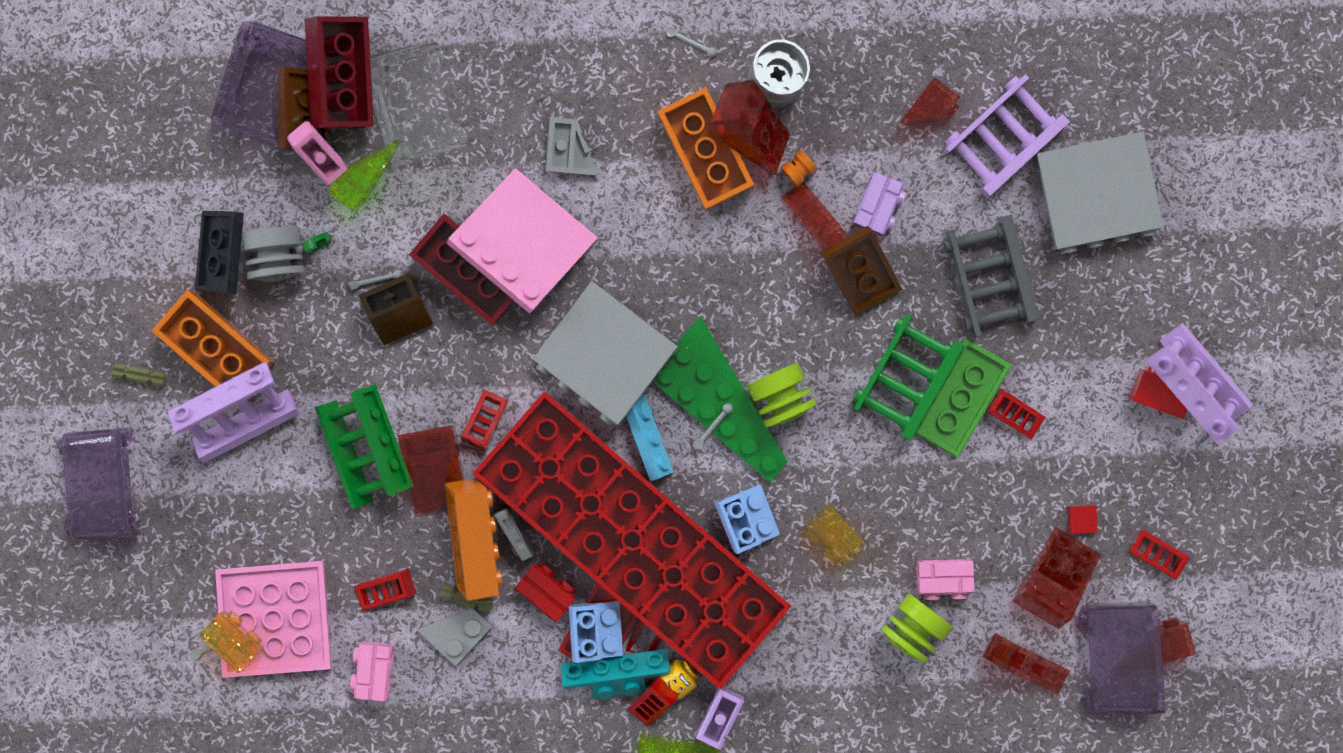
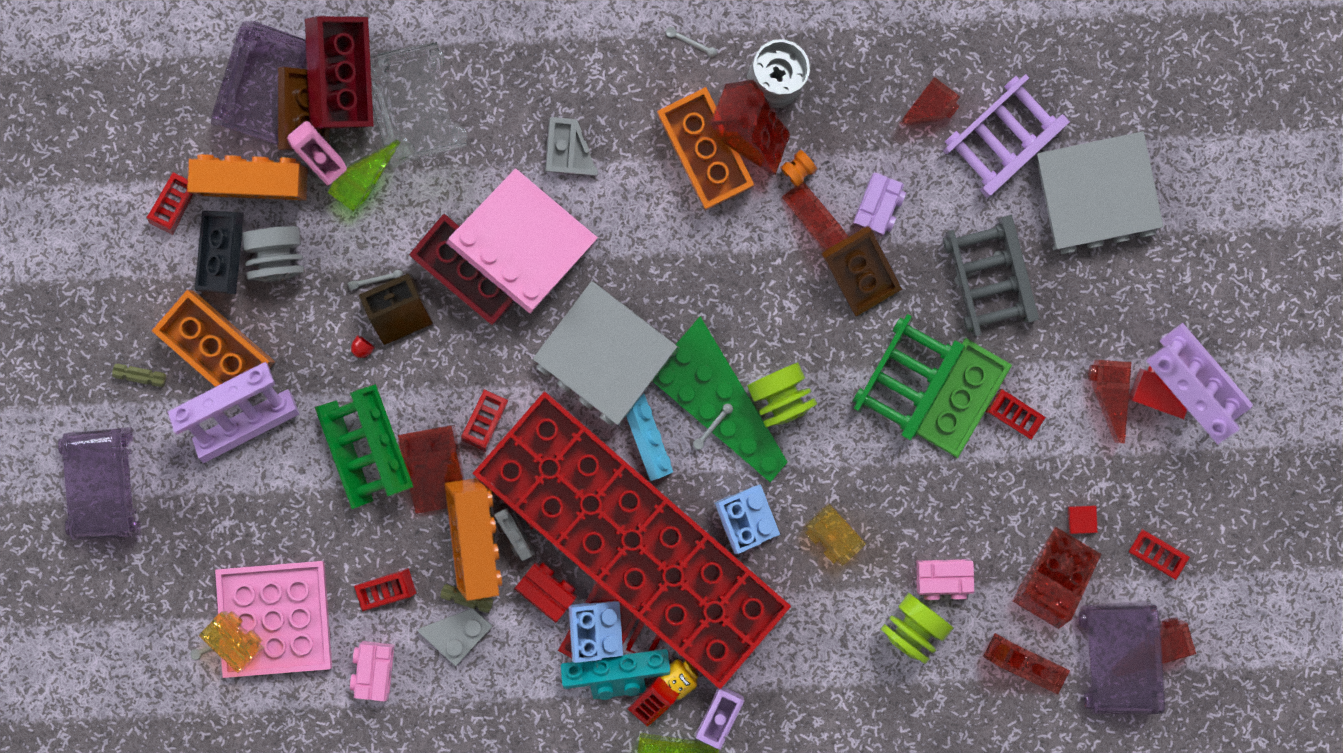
green tile [301,232,332,254] -> none
none -> red slope [146,172,193,235]
none -> orange brick [187,154,308,201]
none -> red hinge [351,335,375,358]
none -> clear red slope [1088,360,1132,444]

